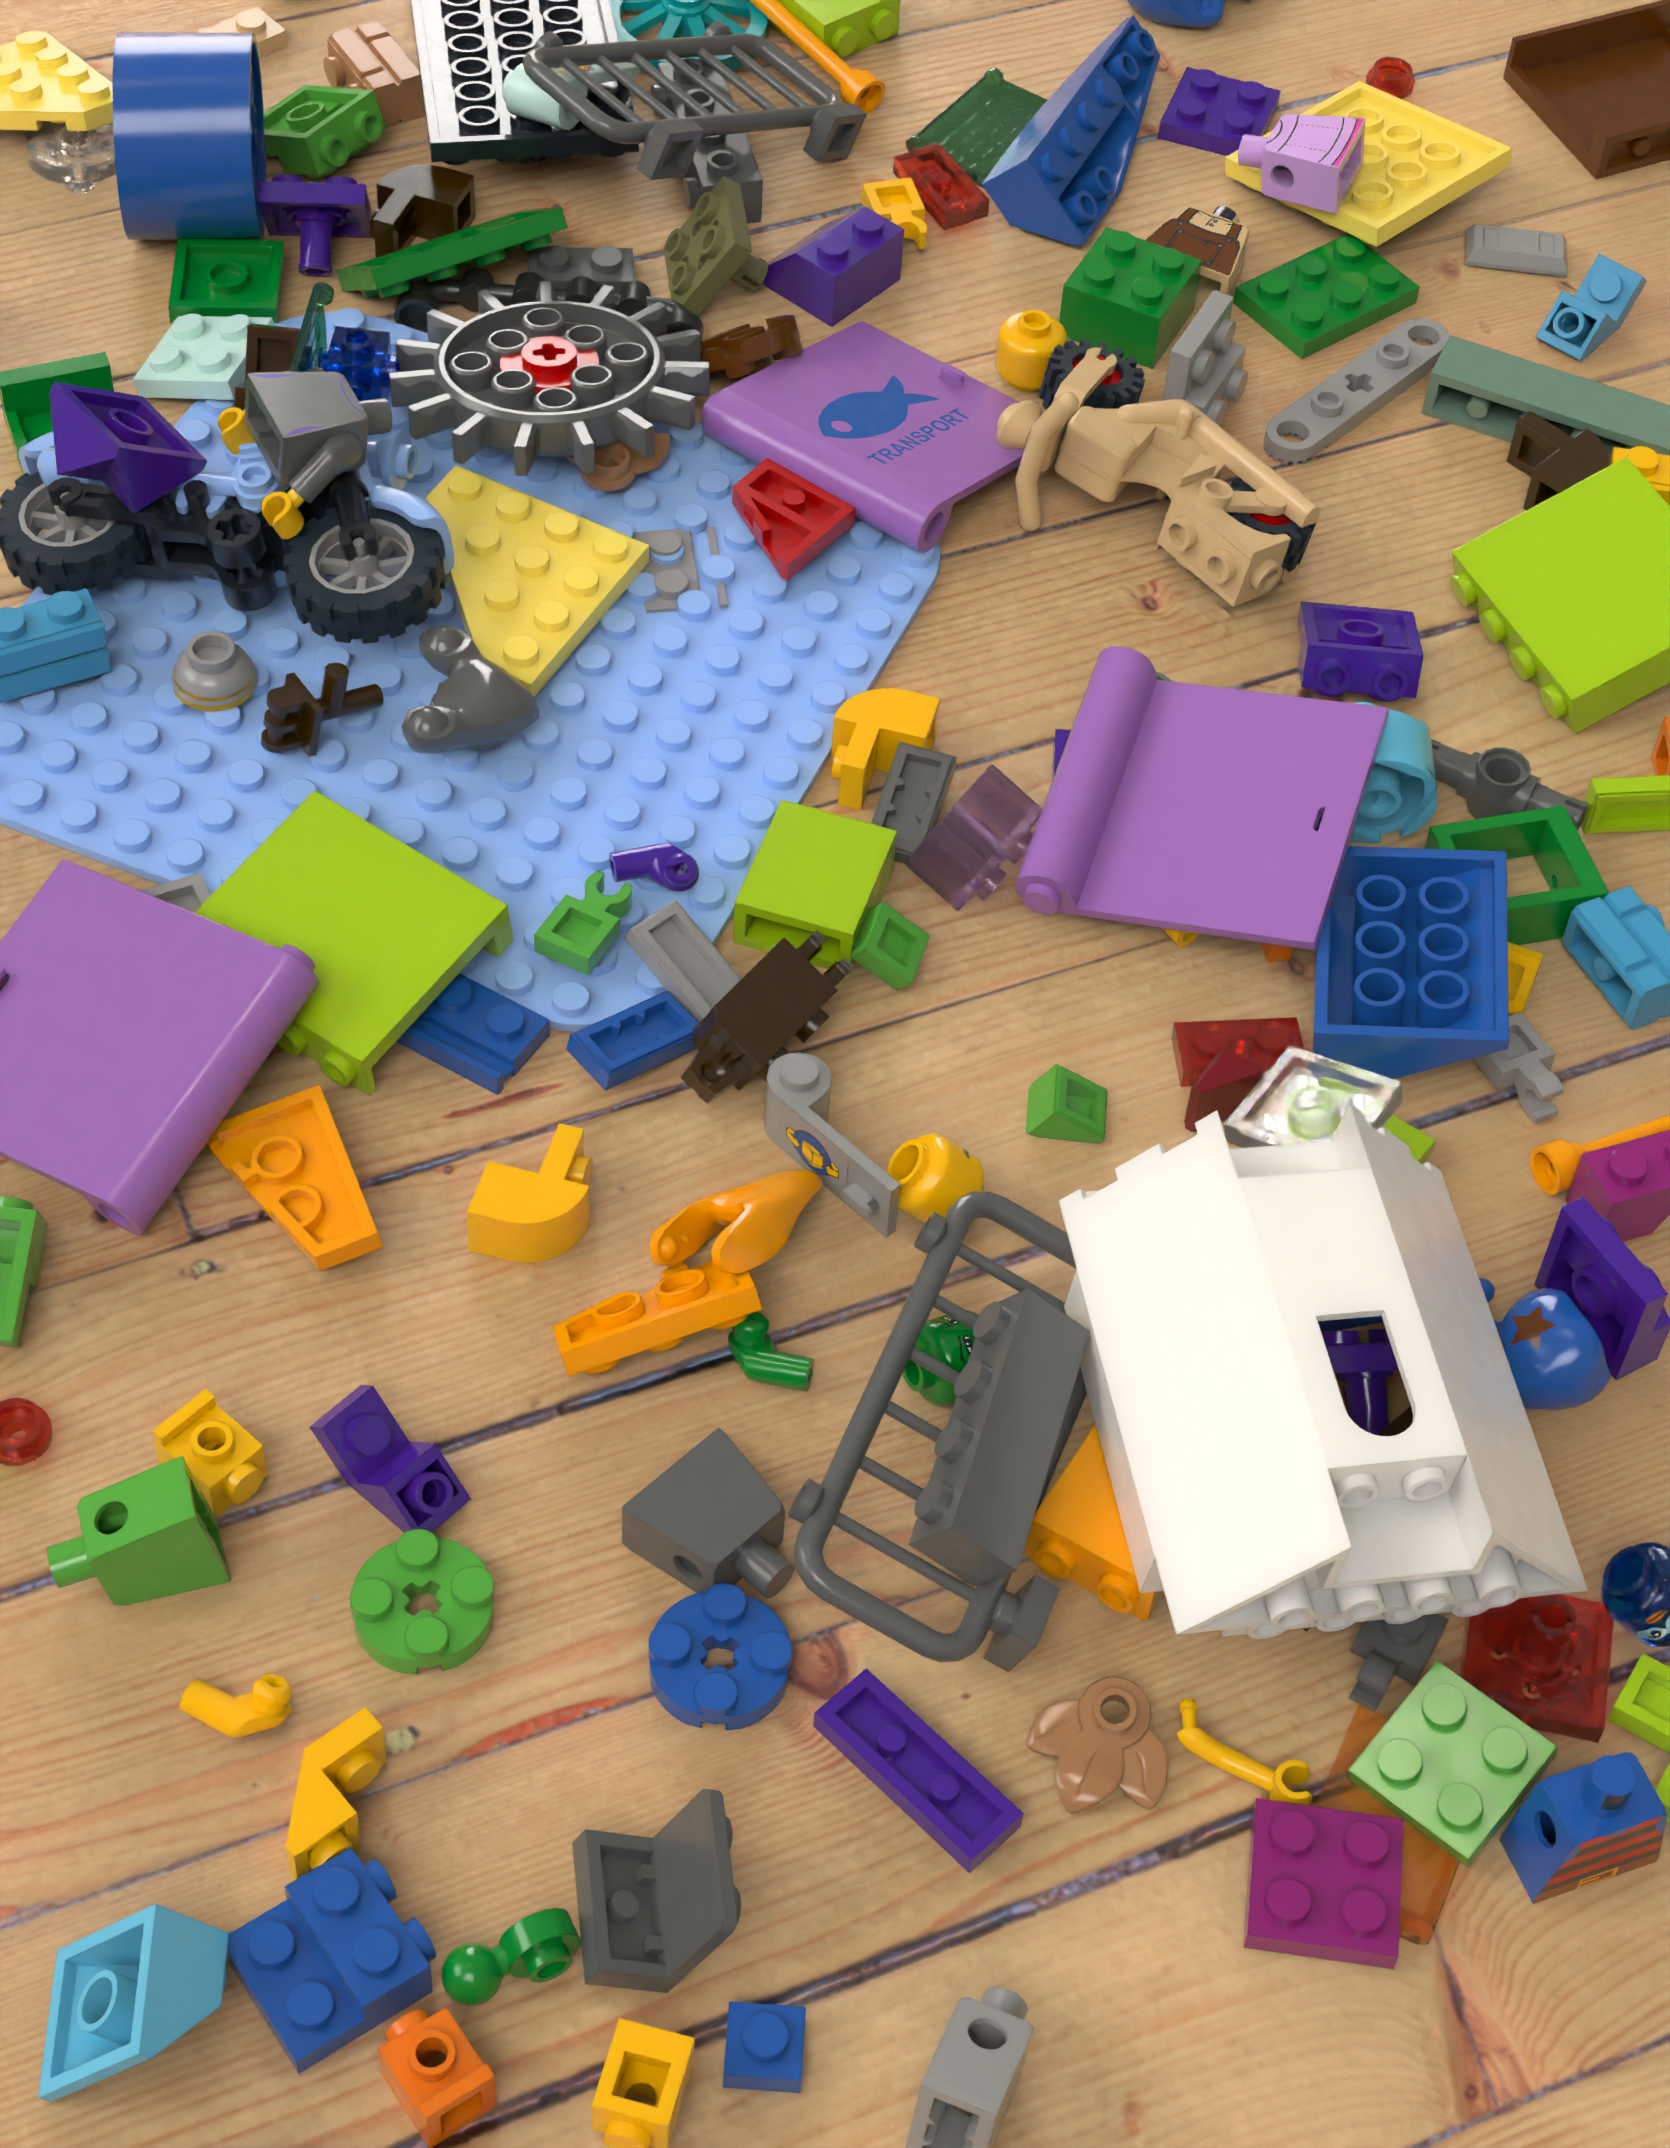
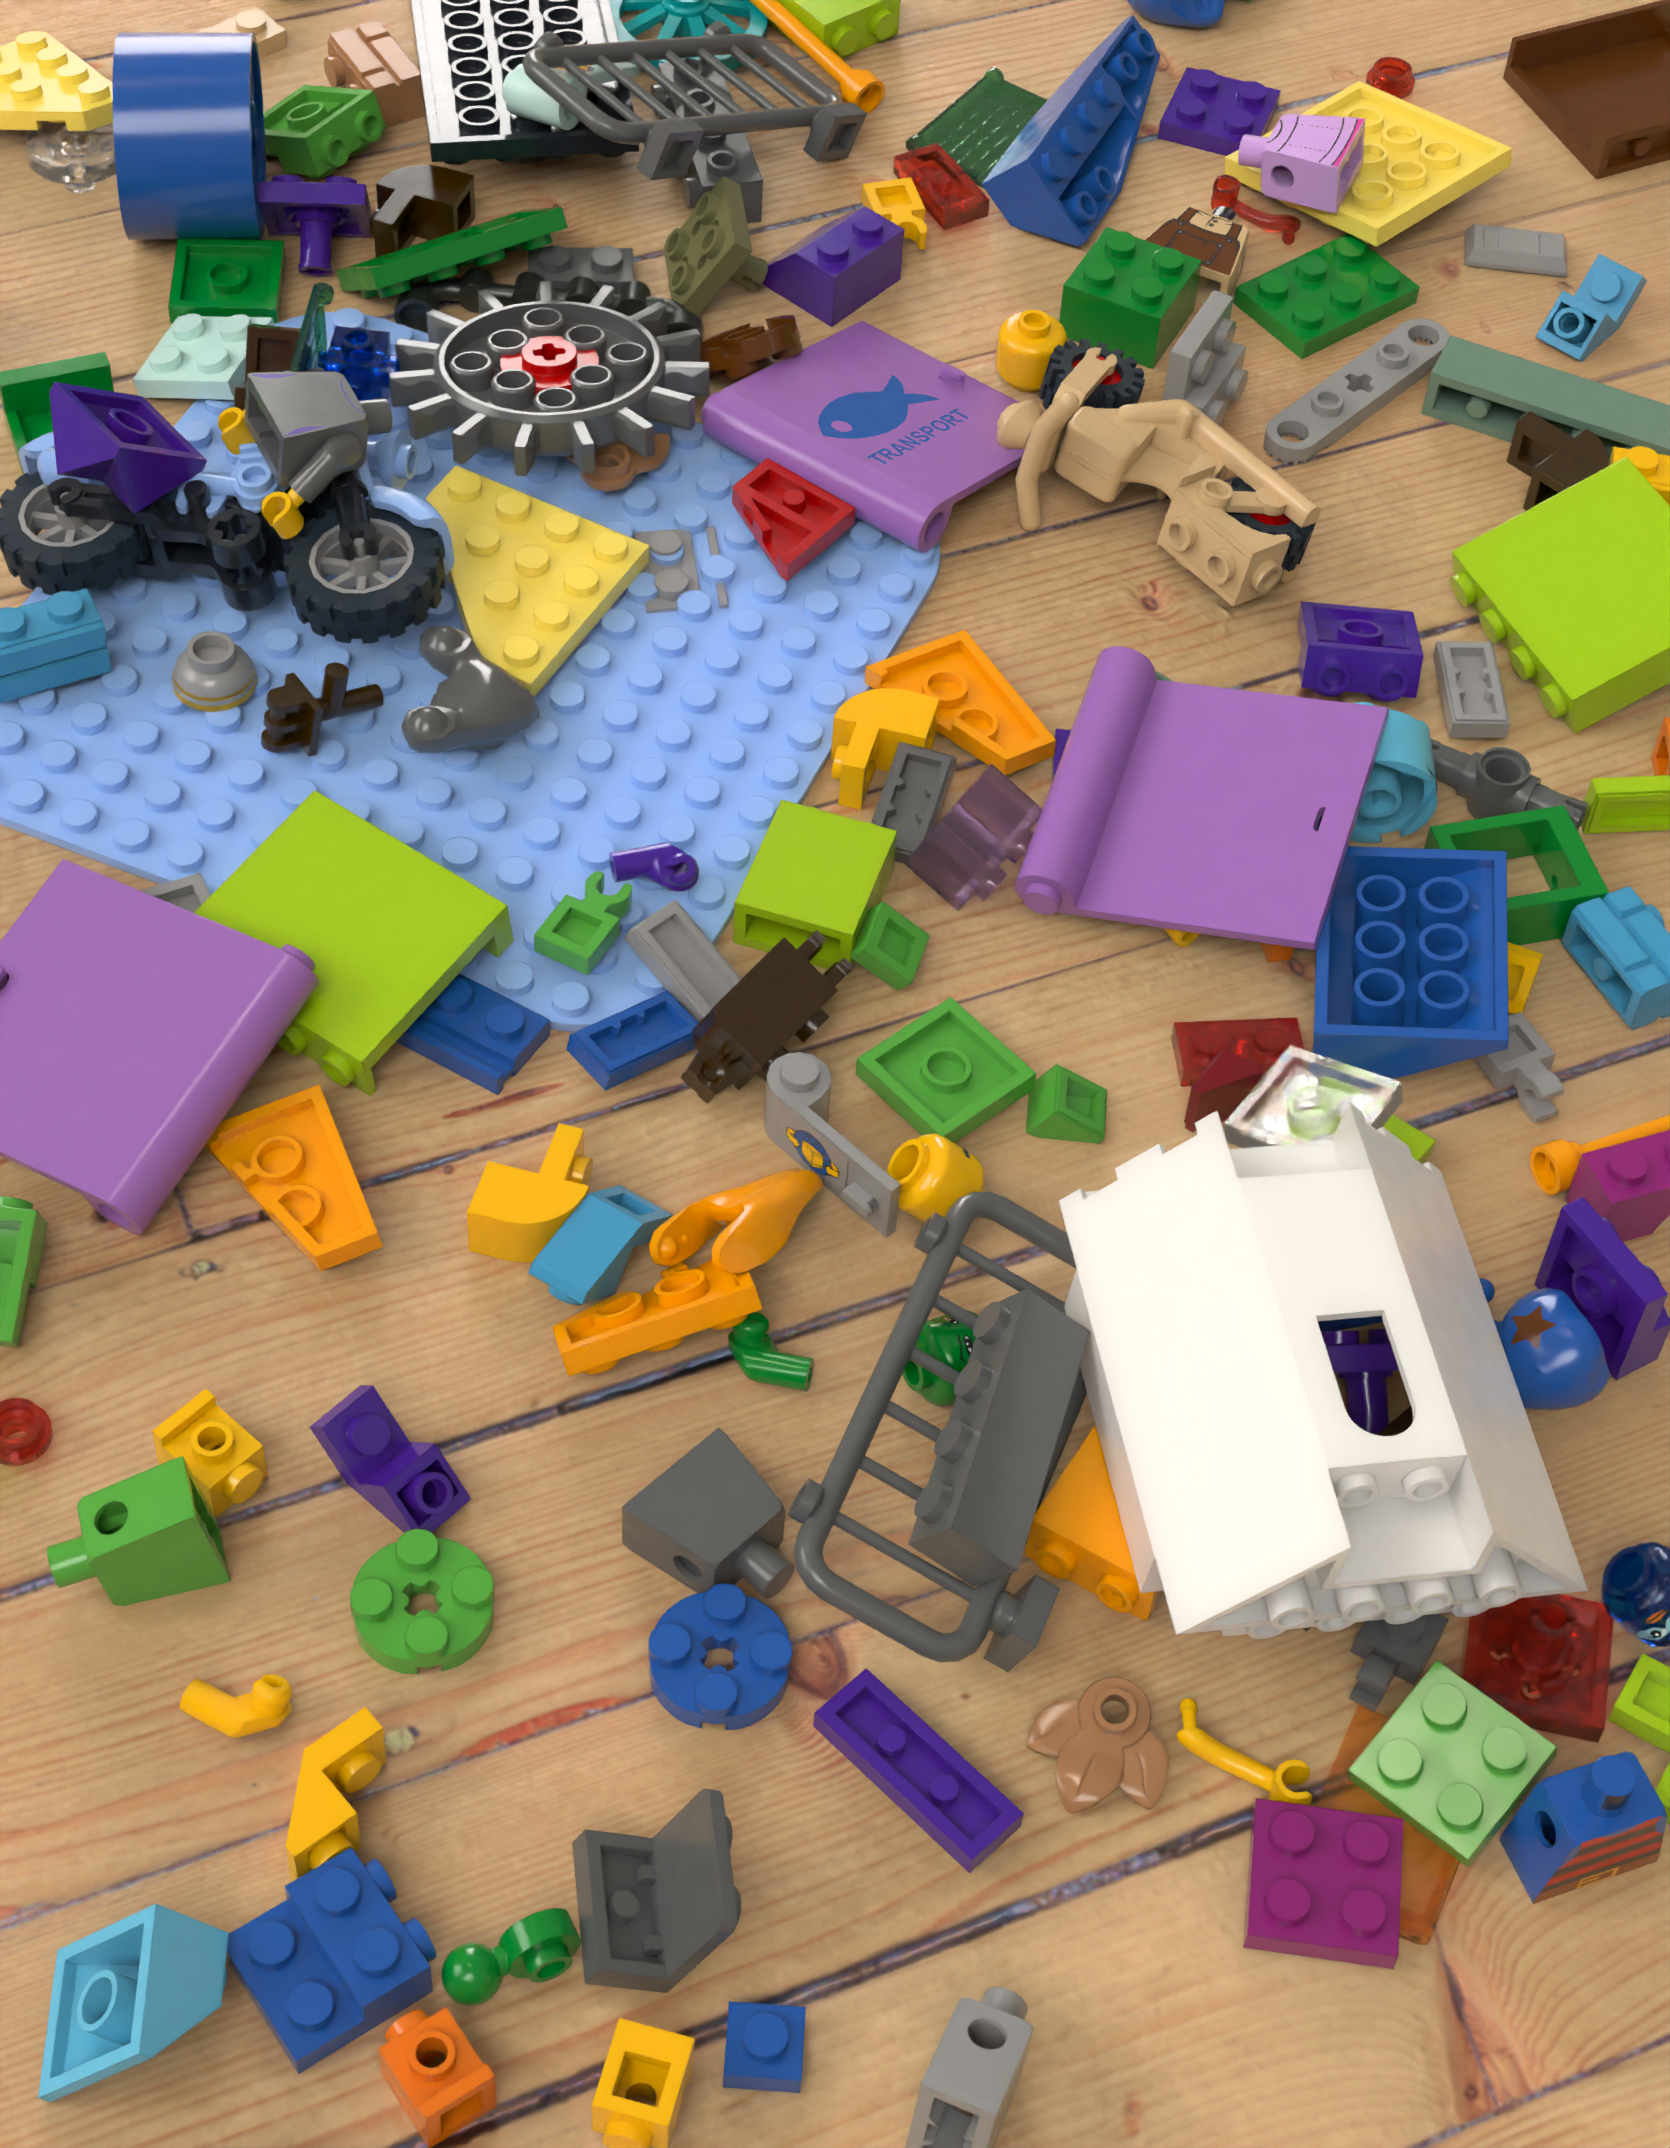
none -> dark azure slope [528,1185,673,1305]
none -> bright green plate [855,997,1036,1143]
none -> light orange wing [864,629,1056,776]
none -> clear red piece [1211,174,1301,245]
none -> light grey plate [1433,641,1510,738]

